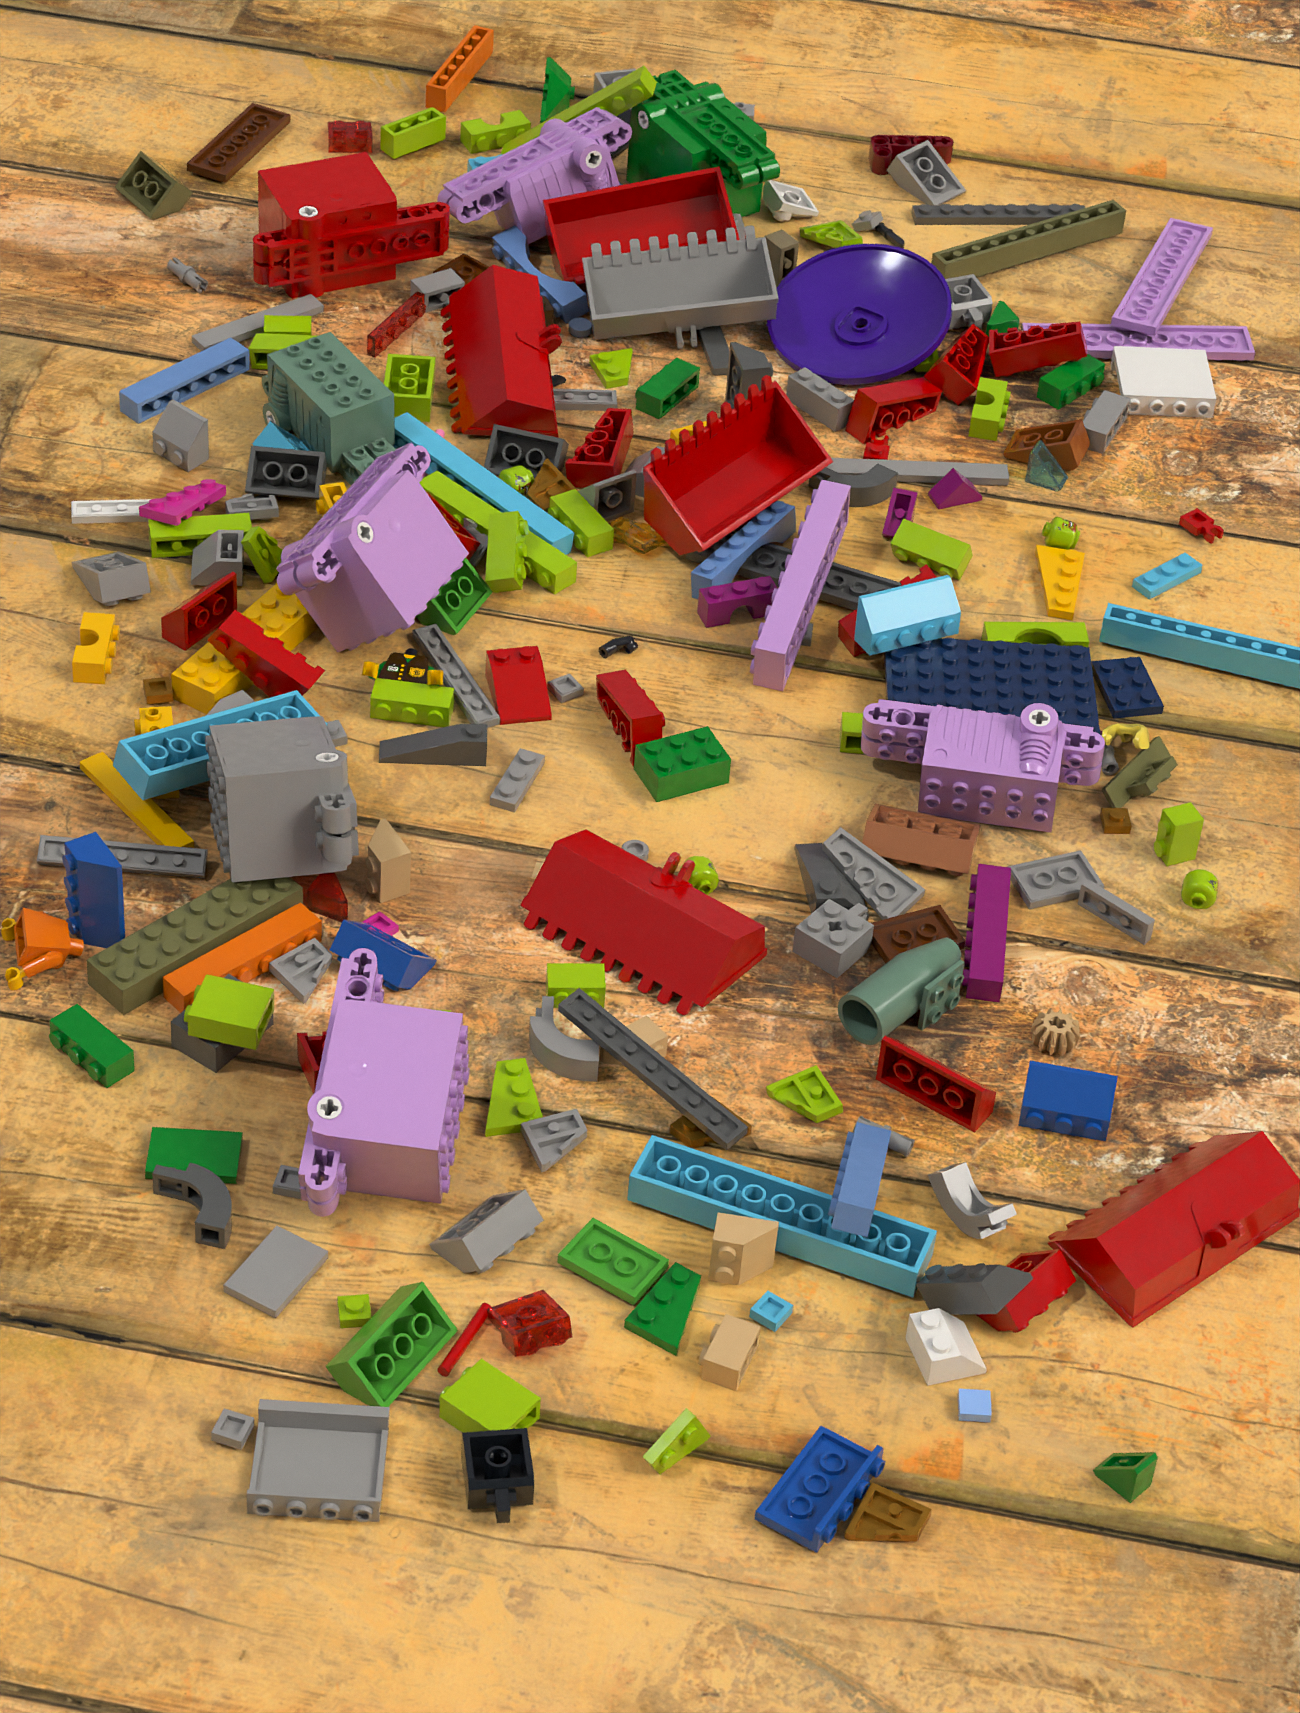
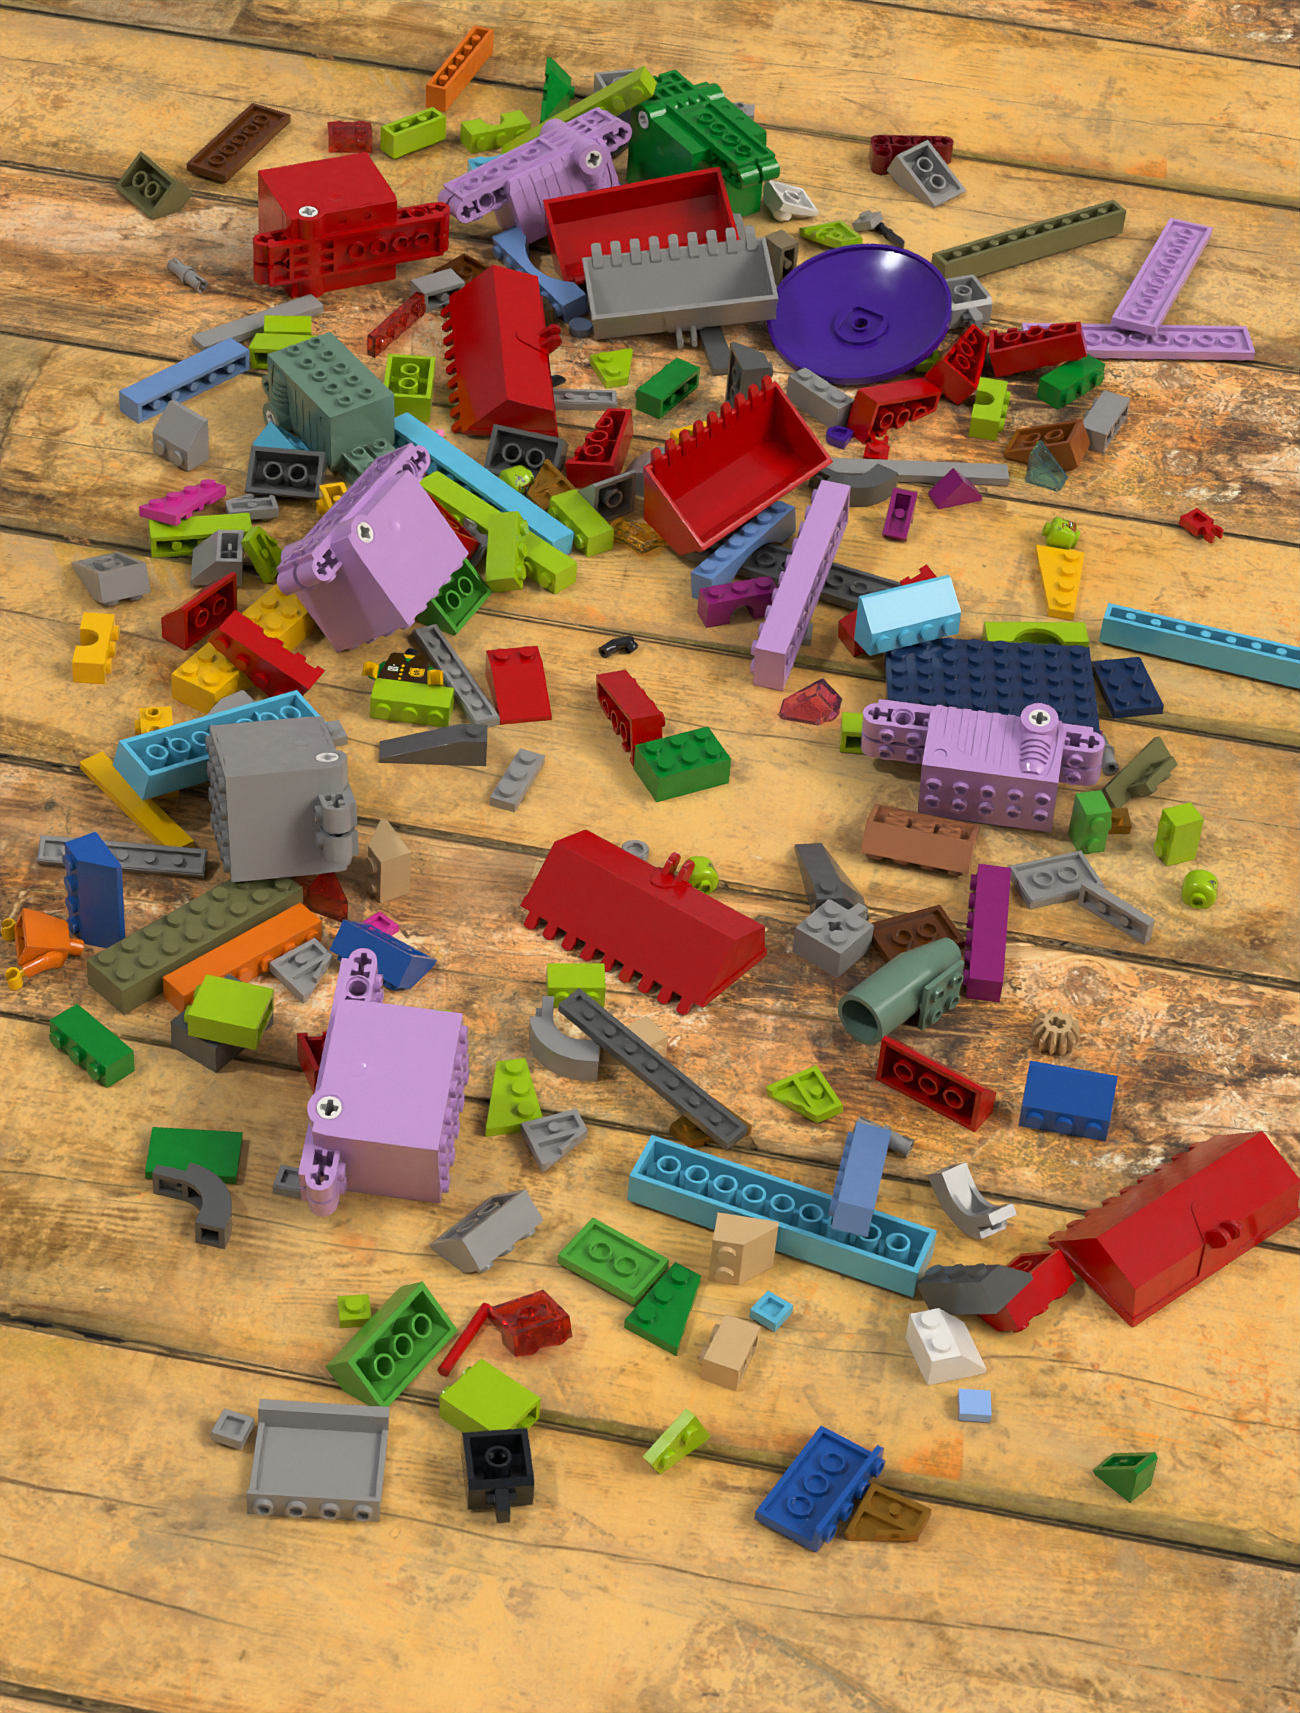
white tile [71,499,151,524] -> none
pearl gold plate [143,677,173,704] -> none
light grey tile [223,1226,328,1318] -> none
light grey tile [547,674,584,703] -> none
light grey wing [822,827,925,920] -> none
lime brick [890,519,973,580] -> none
dark grey plate [911,204,1085,225] -> none
green slope [986,300,1020,337] -> none
light yellow animal [1102,723,1149,749] -> none
white panel [1110,346,1216,418] -> none
medium azure plate [1132,553,1203,600] -> none
none -> clear pink slope [779,678,842,726]
none -> dark purple tile [826,426,854,450]
none -> bright green brick [1068,790,1112,854]

